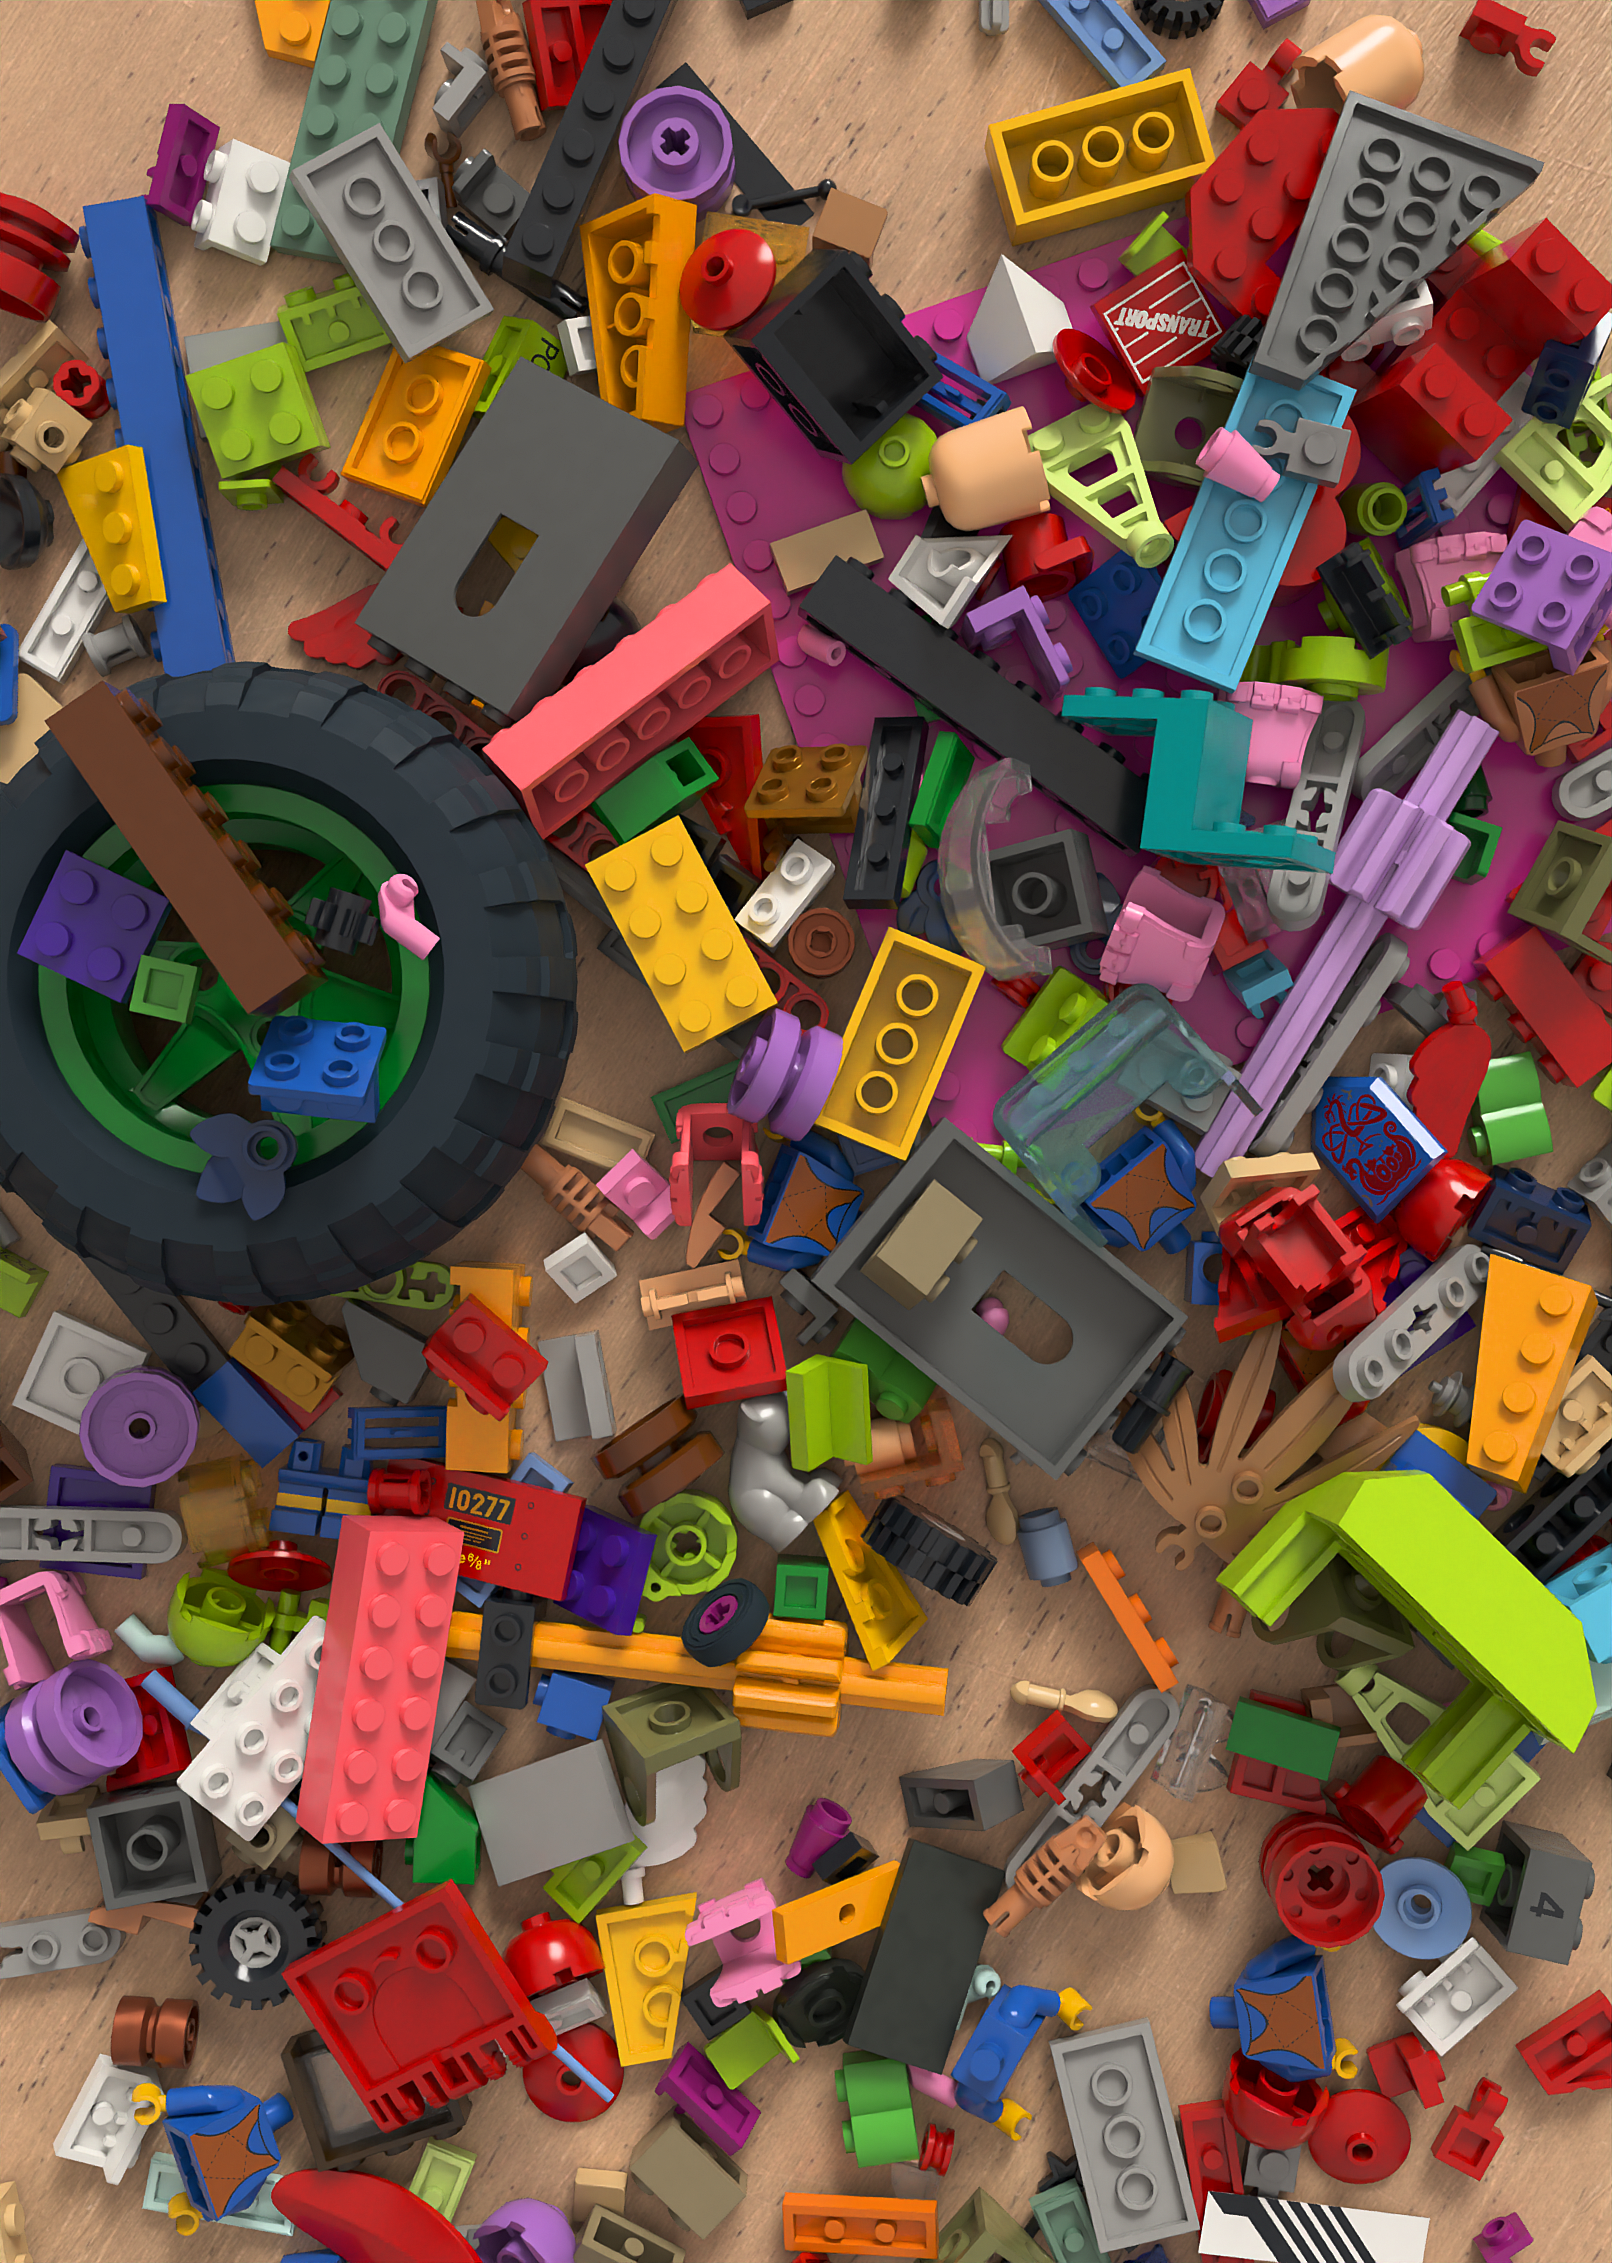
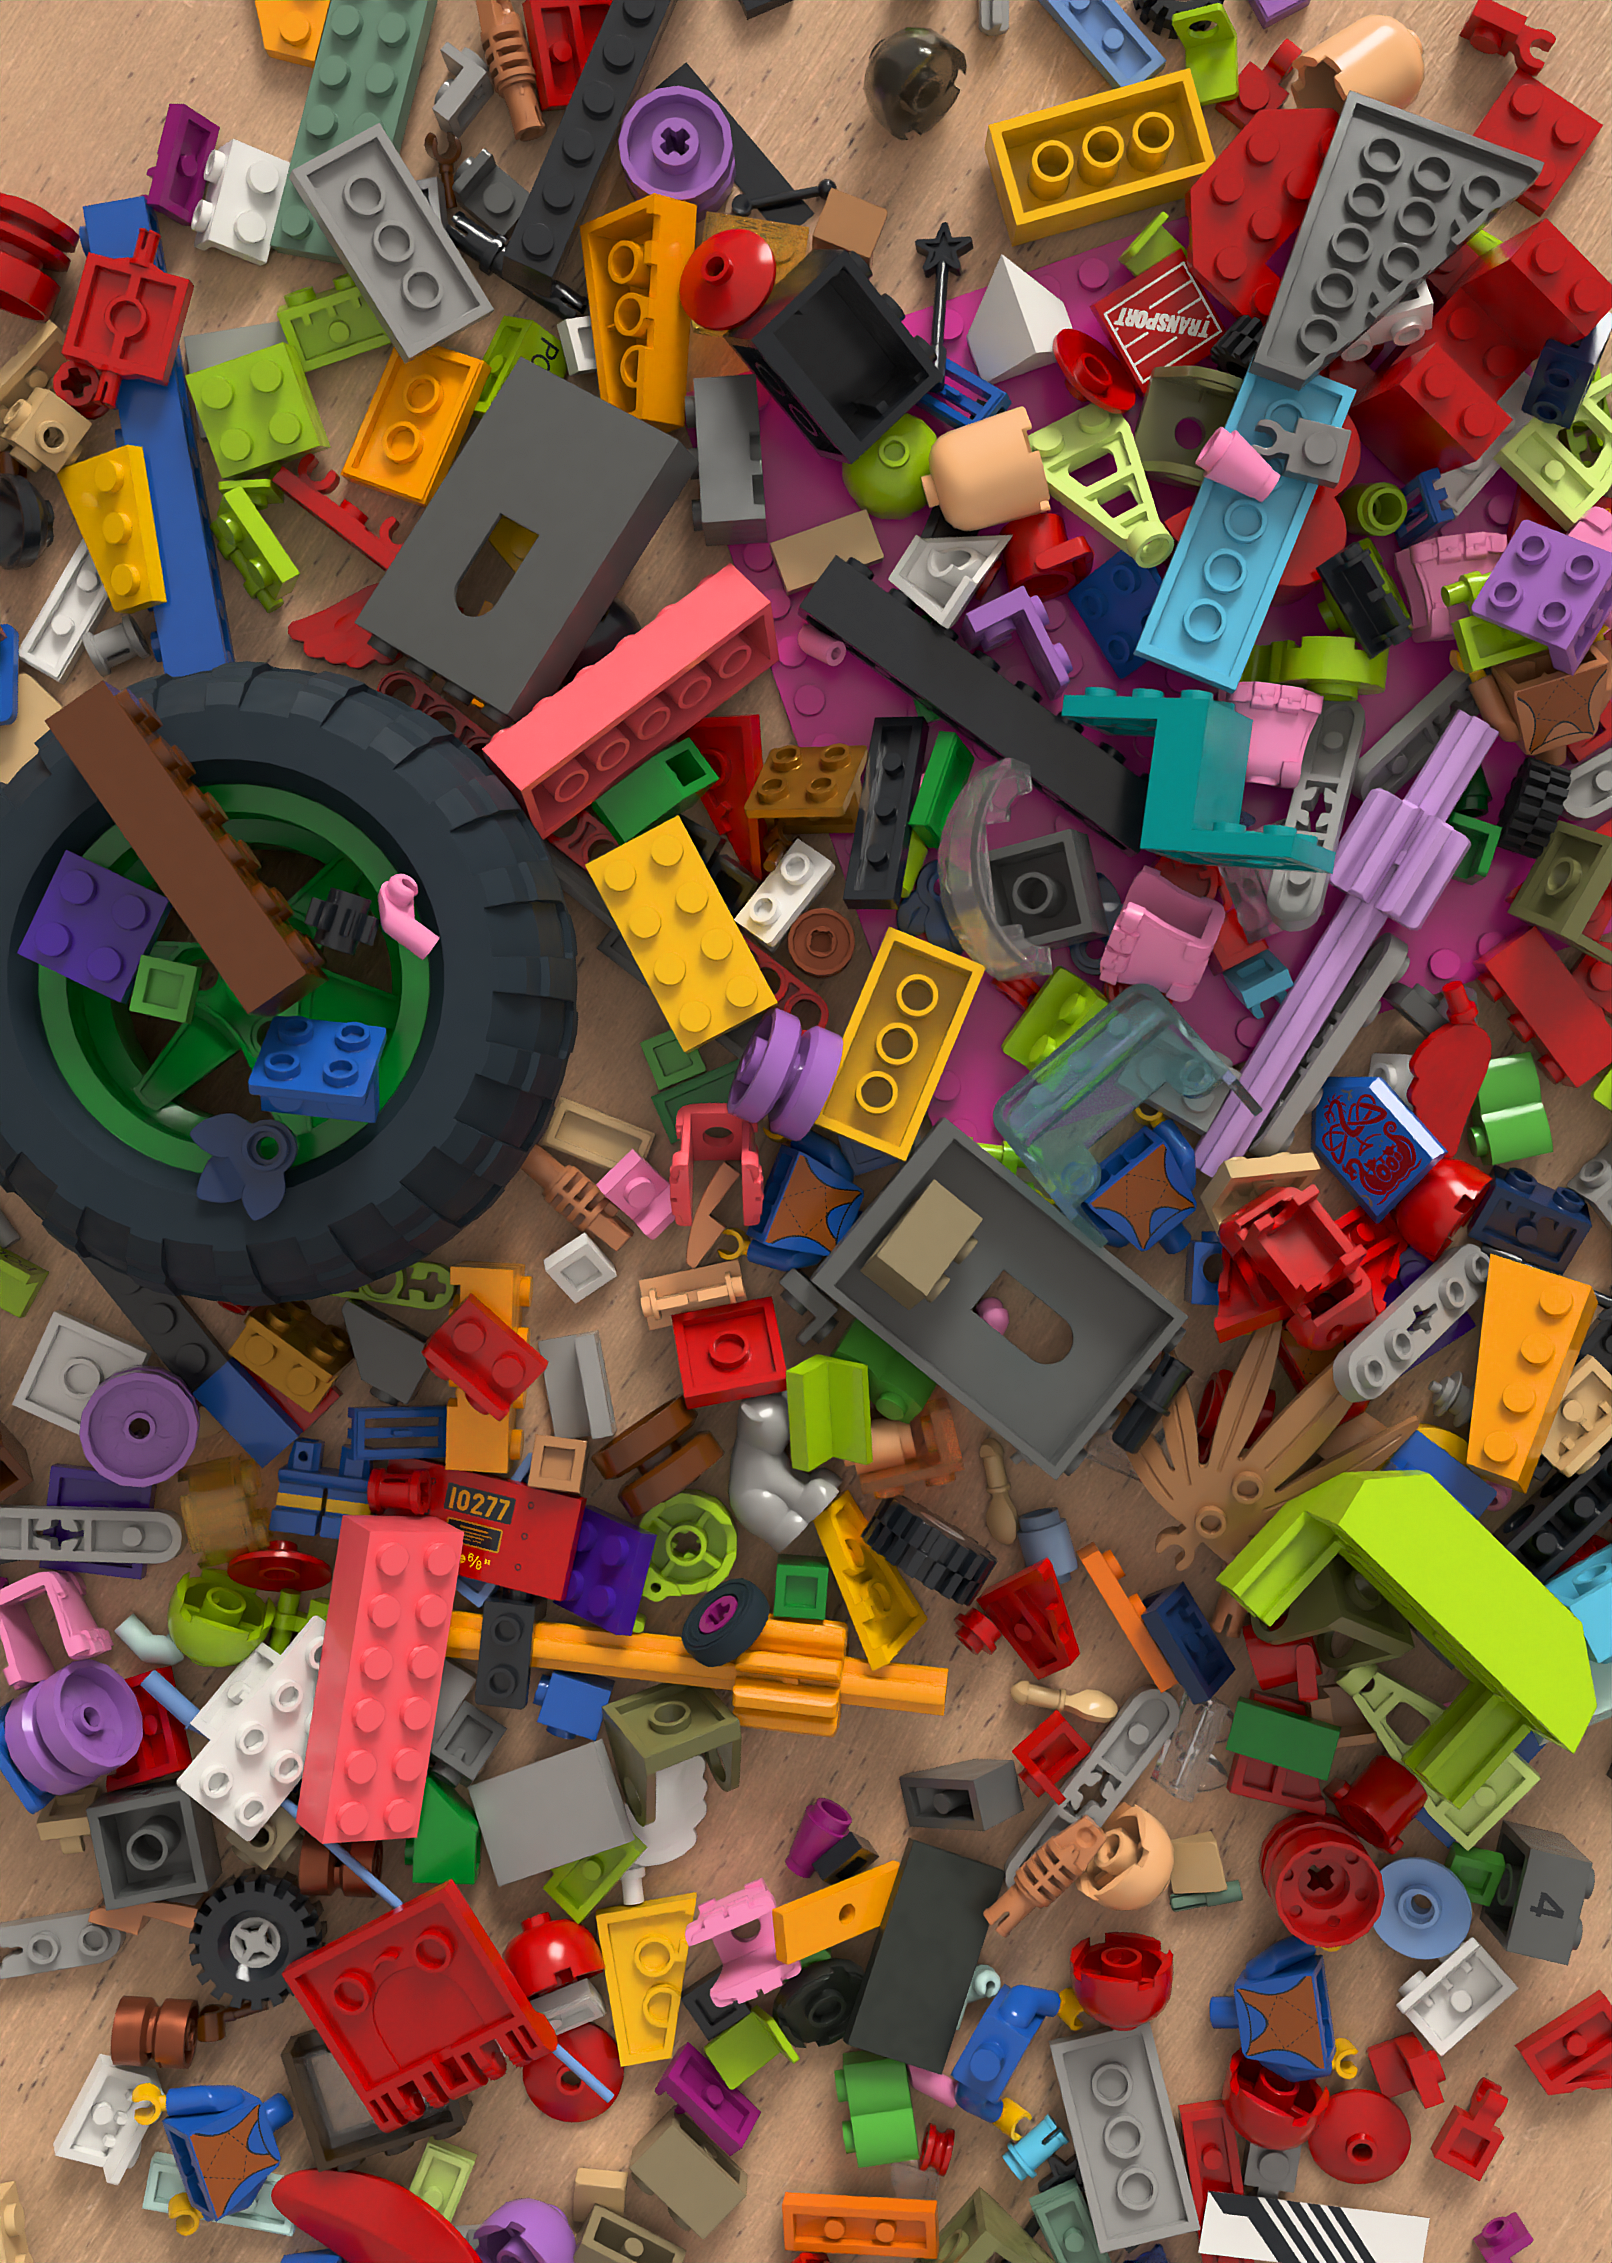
none -> red plate [61,228,194,409]
none -> reddish brown hand [197,2001,269,2042]
none -> lime plate [209,485,300,613]
none -> medium nougat panel [527,1434,590,1497]
none -> bright green plate [640,1029,707,1090]
none -> dark grey wedge [685,374,767,546]
none -> clear smoke cylinder [863,27,967,141]
none -> black piece [915,222,974,393]
none -> red plate [954,1607,1002,1655]
none -> red wing [976,1557,1080,1680]
none -> medium azure pin [1002,2114,1069,2181]
none -> red cylinder [1070,1932,1174,2031]
none -> dark blue bracket [1141,1581,1236,1705]
none -> sand green pin [1169,1880,1243,1912]
none -> lime bracket [1172,3,1239,107]
none -> red piece [1242,1613,1323,1703]
none -> red plate [1472,68,1603,217]
none -> black tyre [1496,757,1571,859]

